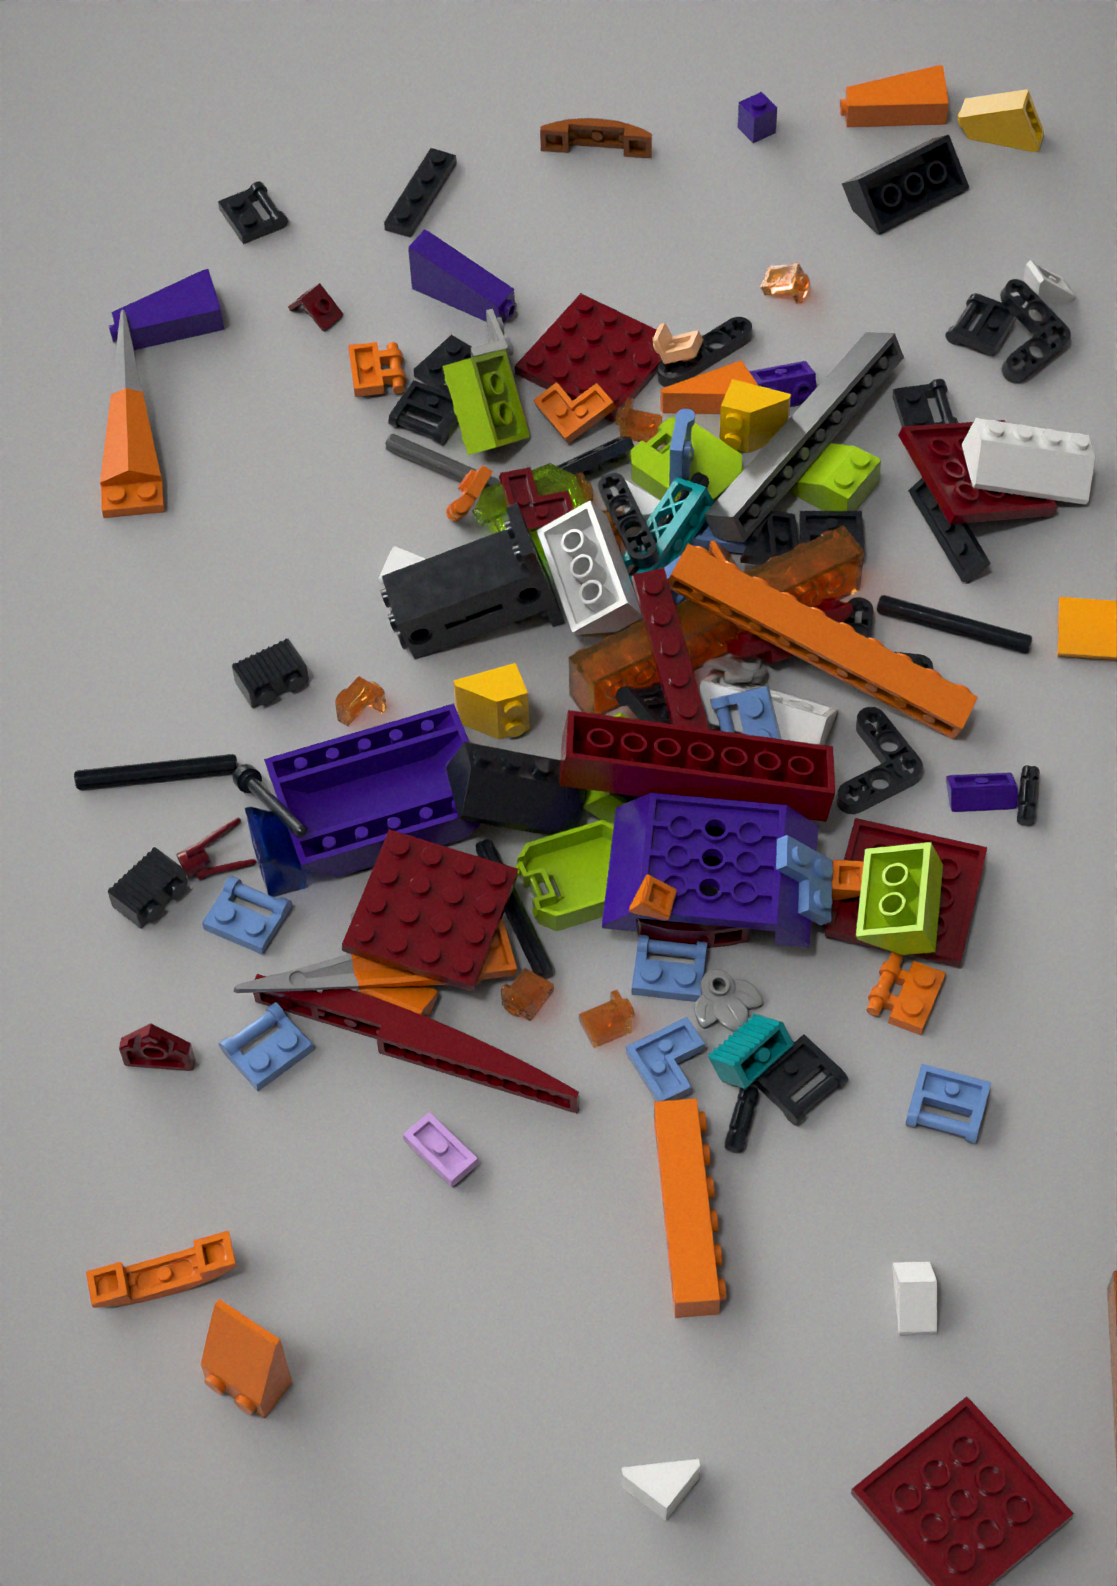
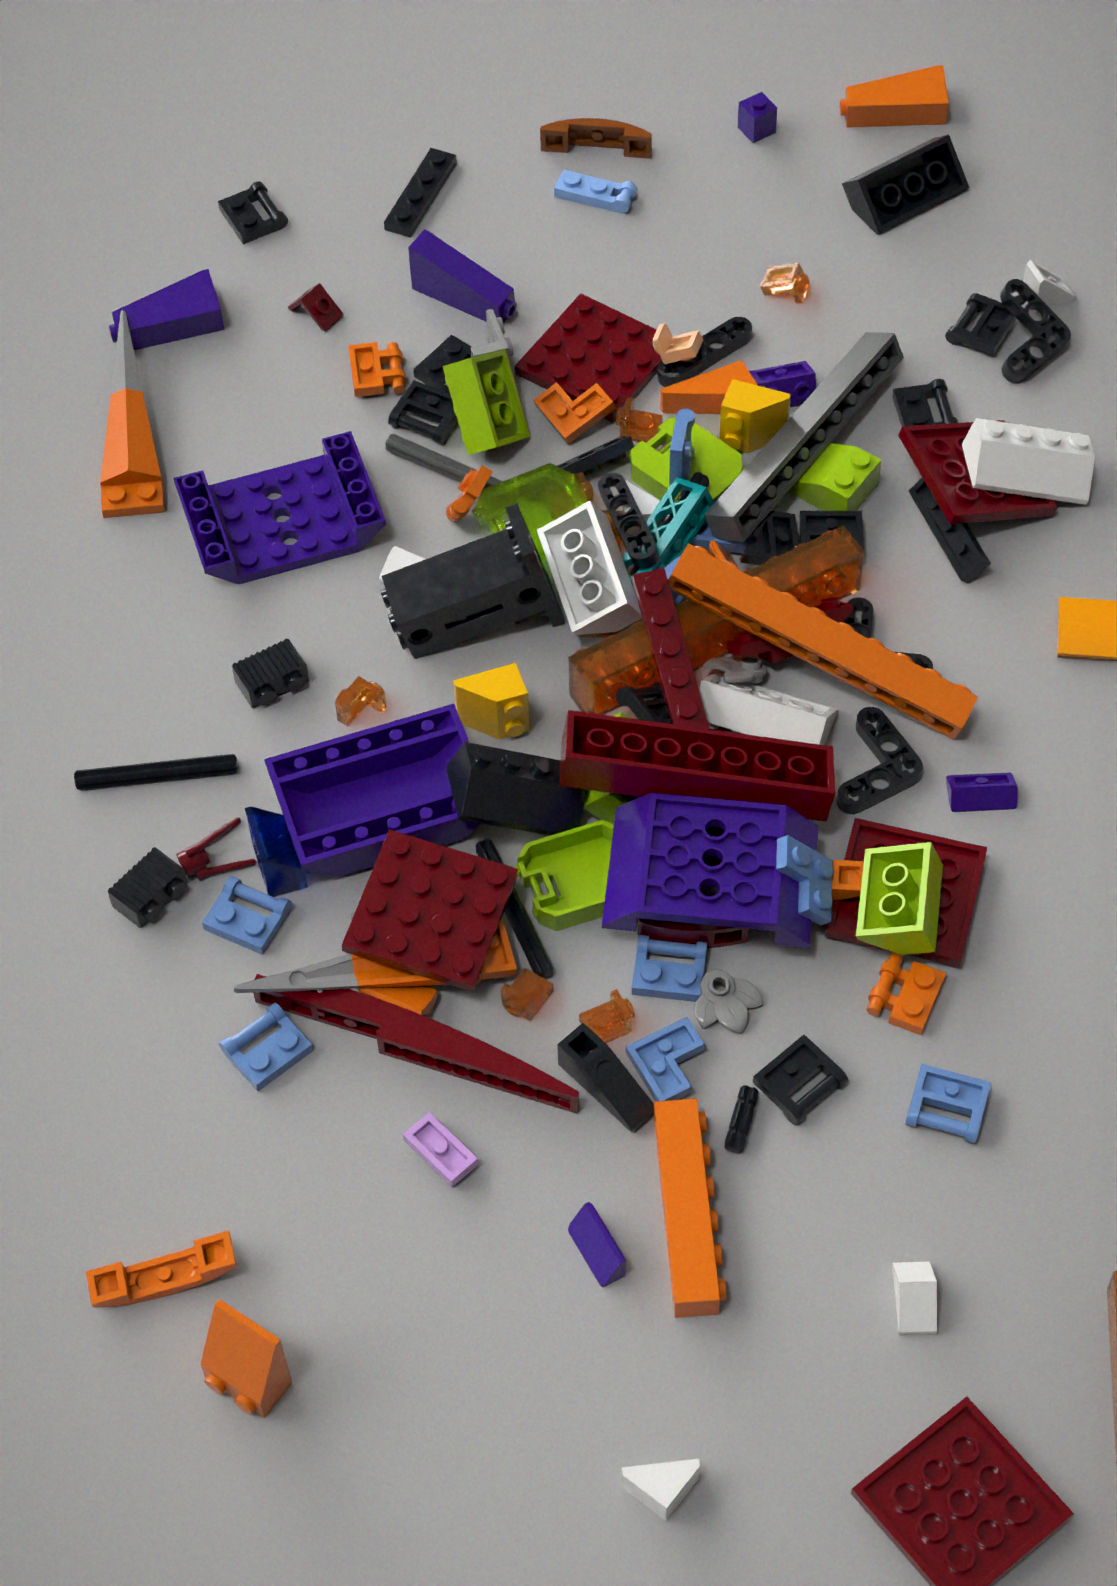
dark red plate [119,1023,195,1071] -> none
black piece [233,764,308,838] -> none
dark red plate [499,467,574,532] -> none
orange slope [629,874,677,921] -> none
teal brick [708,1013,794,1090] -> none
medium blue plate [710,685,781,739] -> none
black axle [877,595,1032,653] -> none
yellow slope [958,89,1045,152] -> none
black axle [1017,765,1040,826] -> none
none -> dark purple slope [173,431,386,585]
none -> light blue plate [554,169,638,213]
none -> black slope [557,1023,654,1133]
none -> dark purple slope [568,1202,626,1287]

